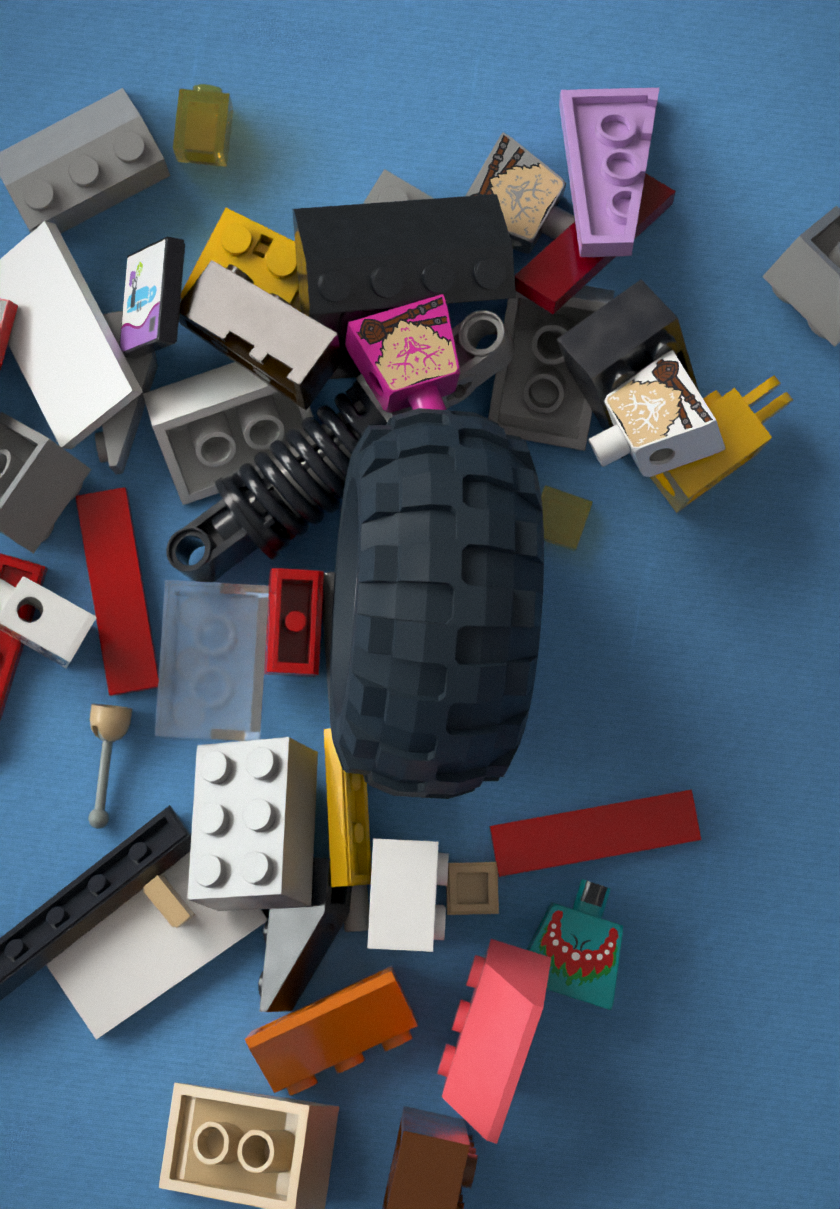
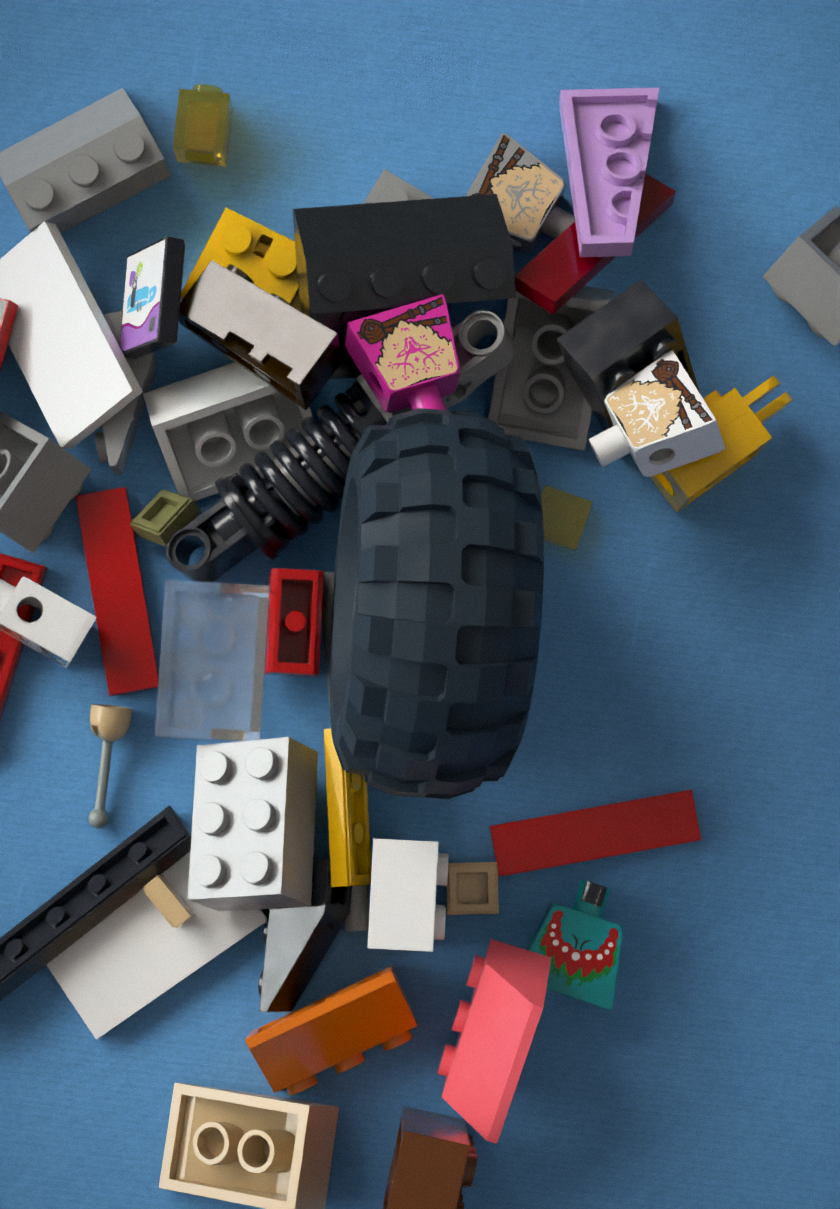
none -> olive tile [130,489,202,547]

